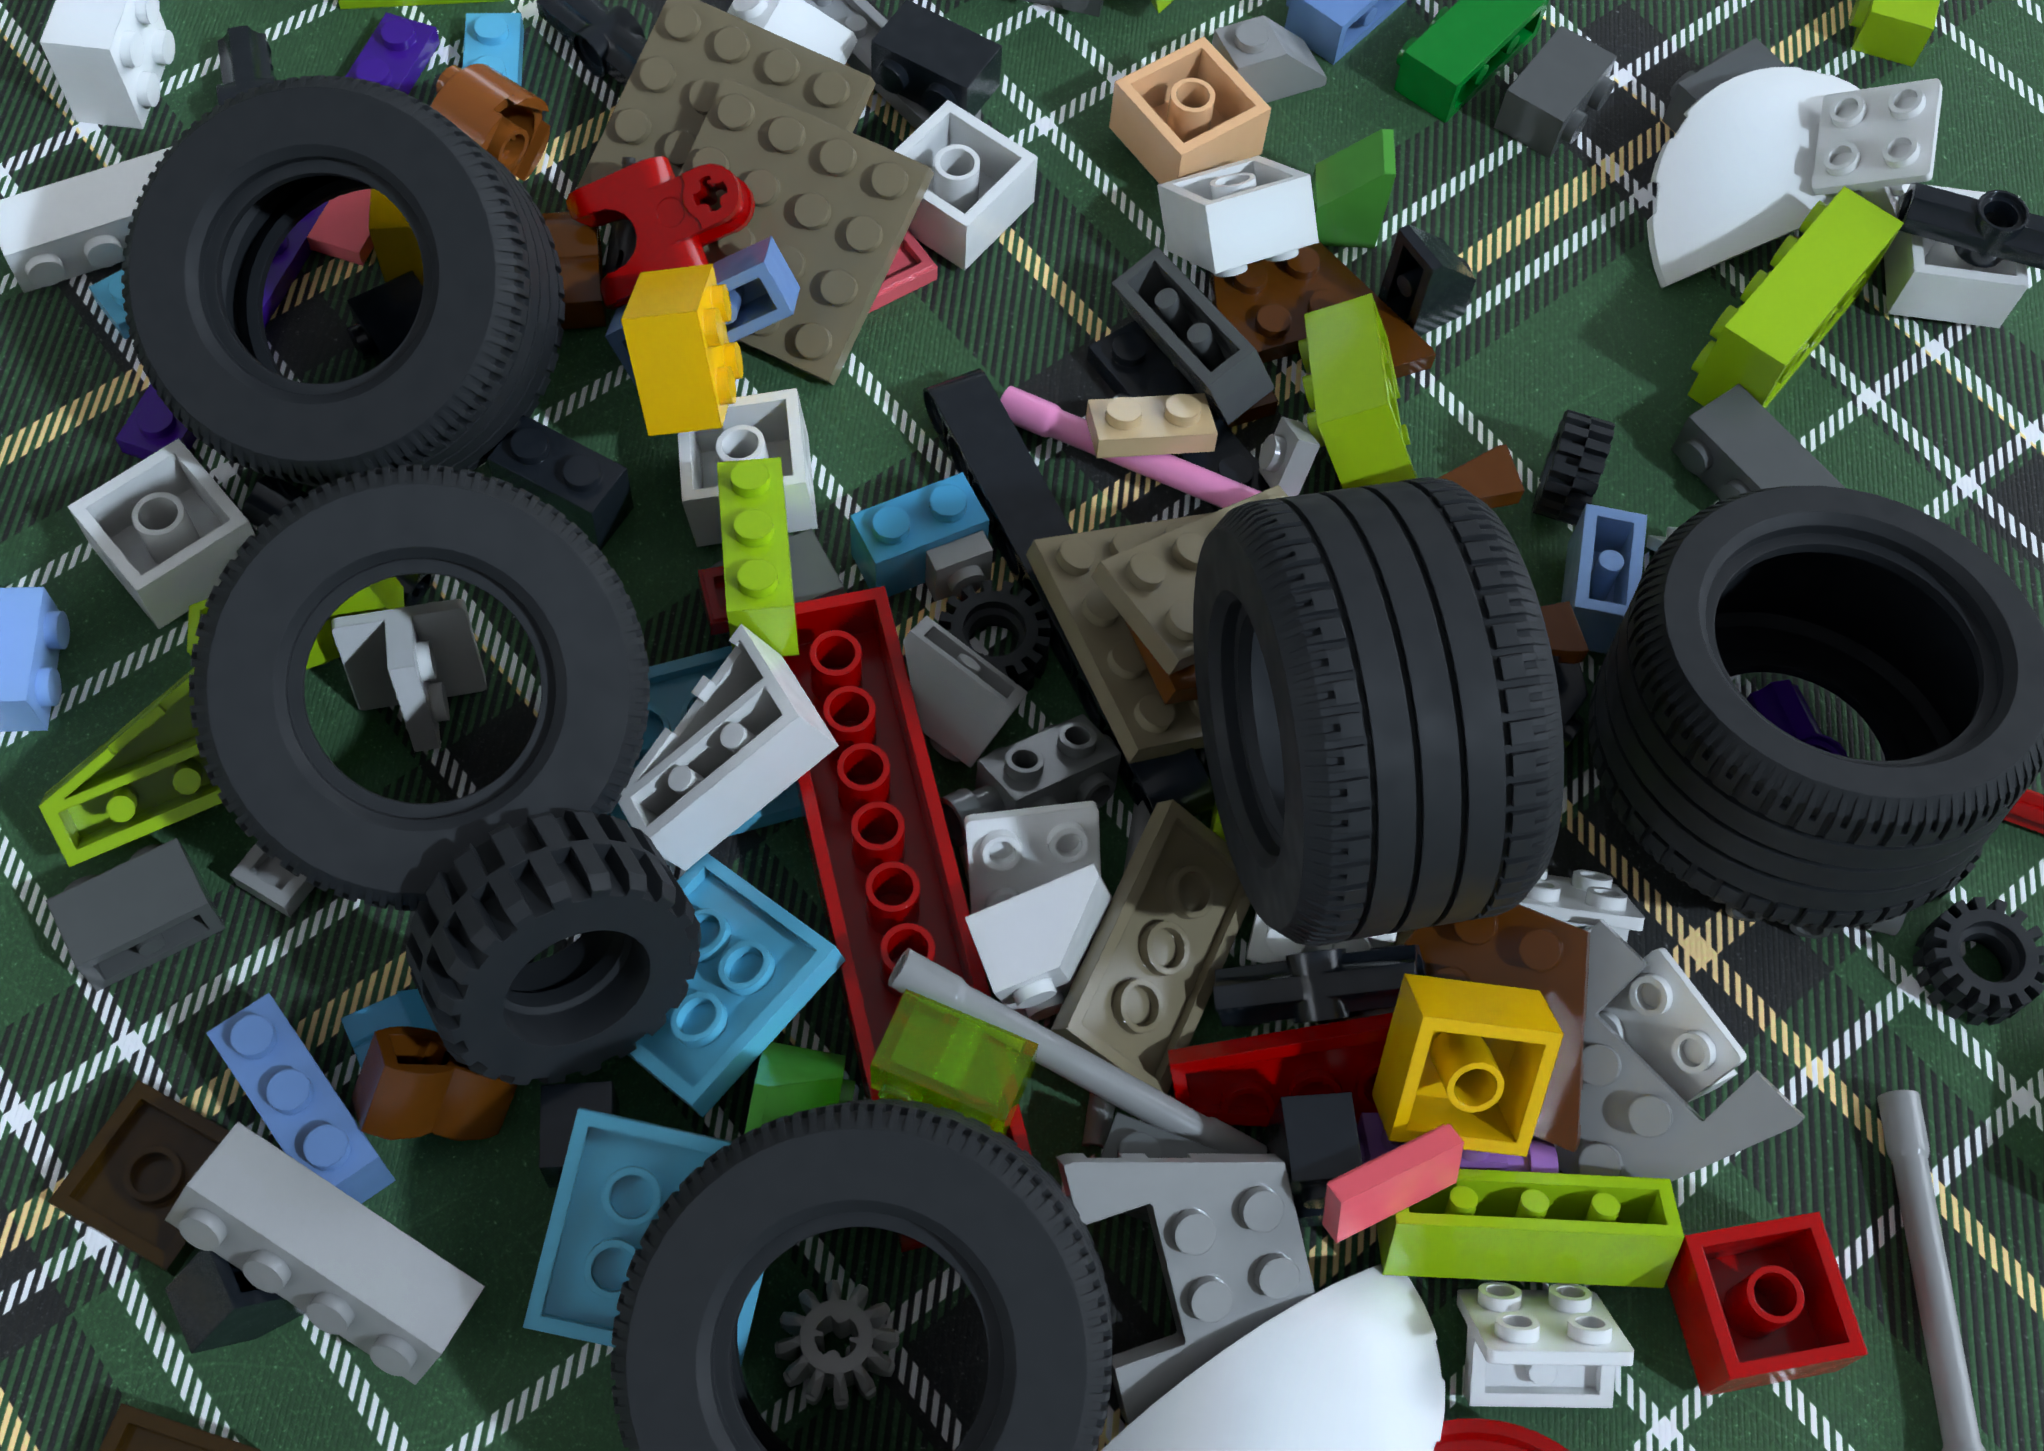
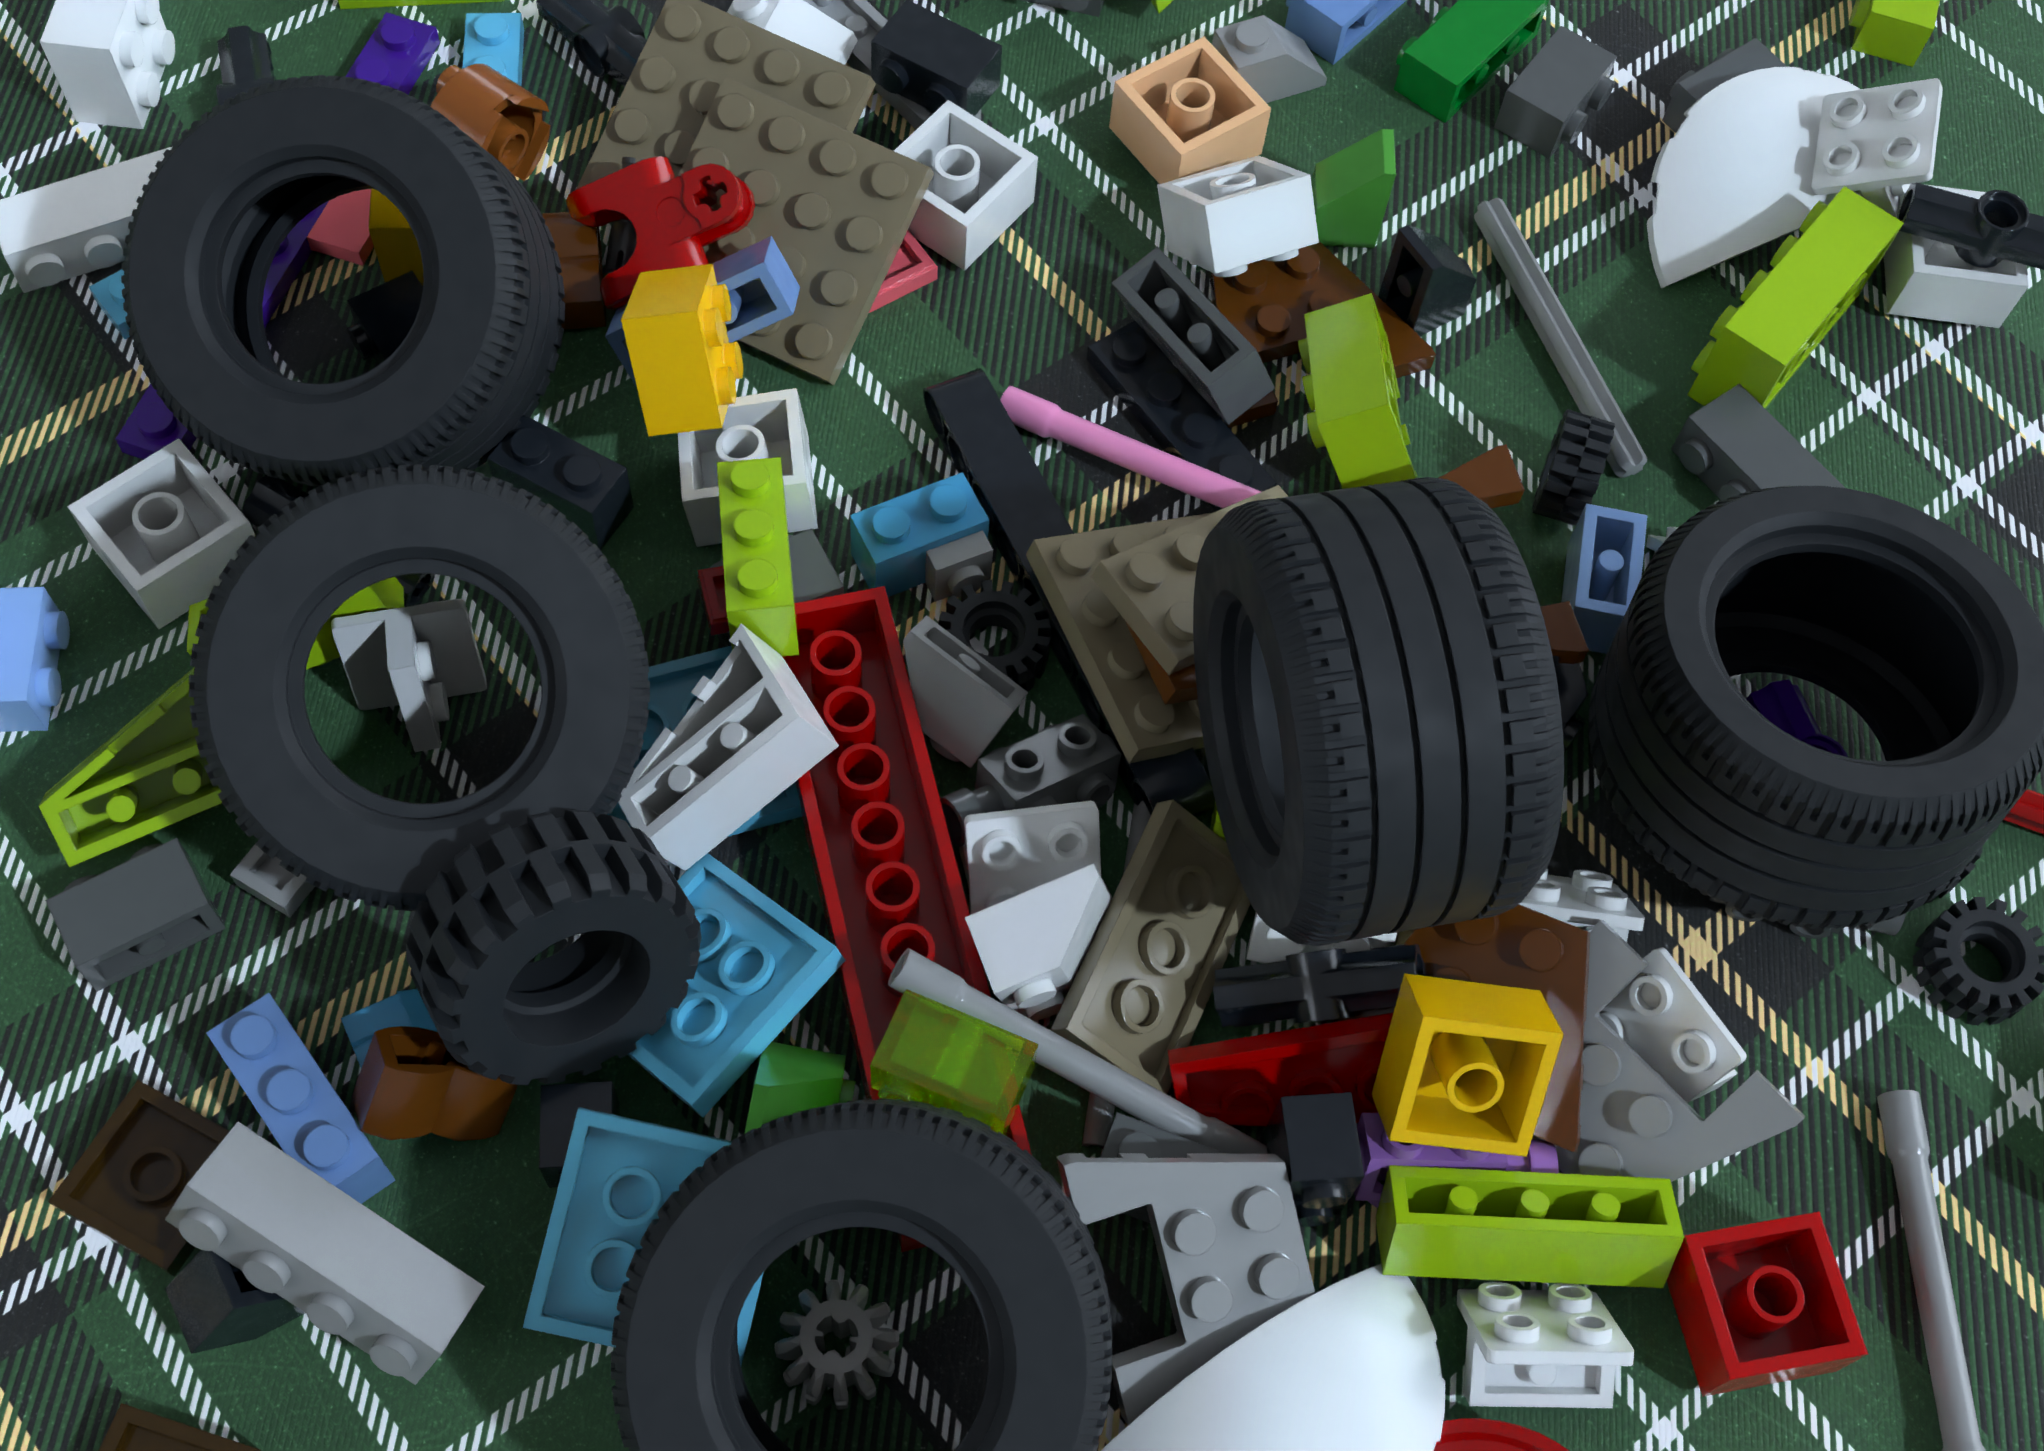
tan plate [1086,393,1218,458] -> none
light grey plate [1259,416,1320,497] -> none
coral tile [1322,1124,1464,1243] -> none
none -> light grey axle [1474,198,1647,478]

